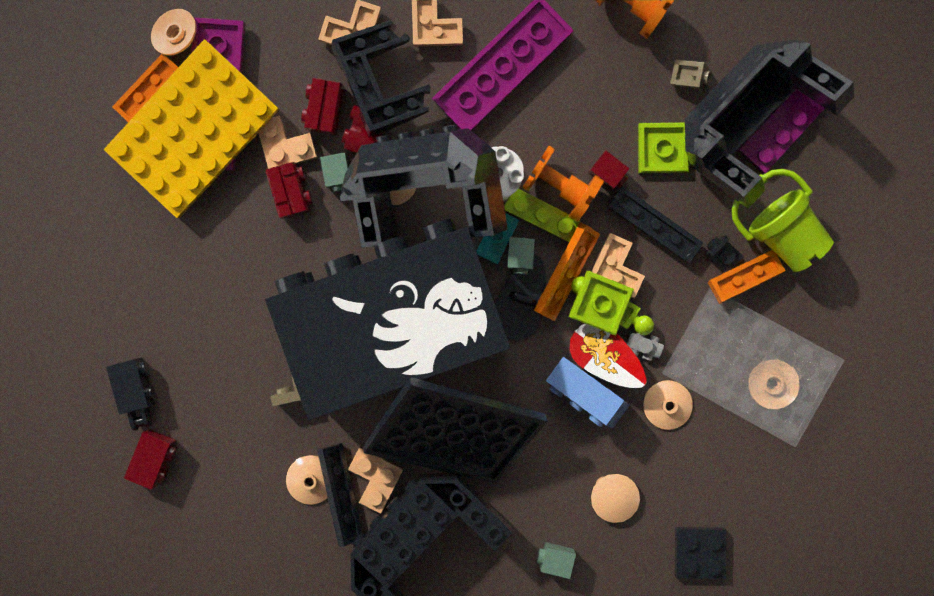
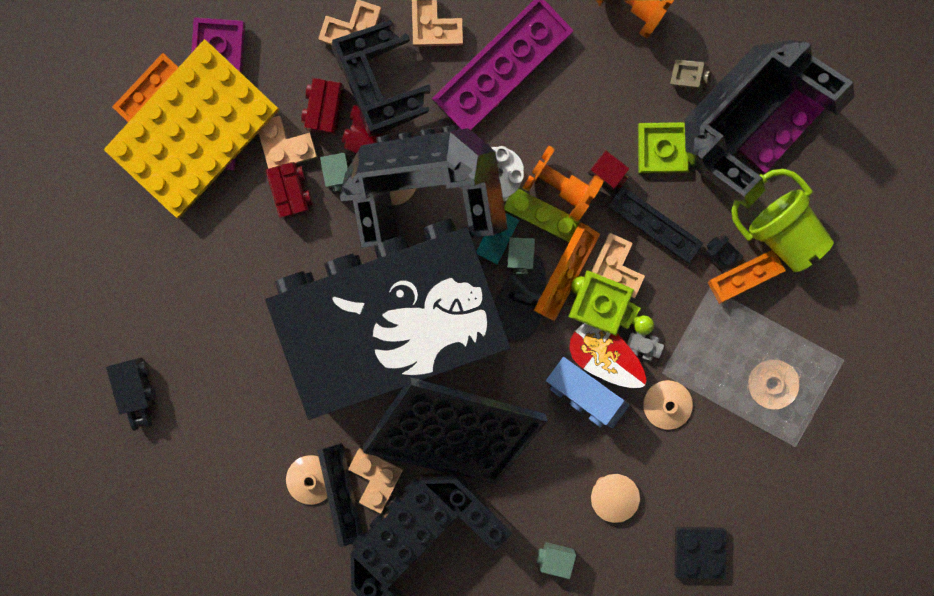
dark red piece [124,429,177,490] -> none
light nougat dish [151,9,197,56] -> none
dark tan bracket [271,377,301,406] -> none

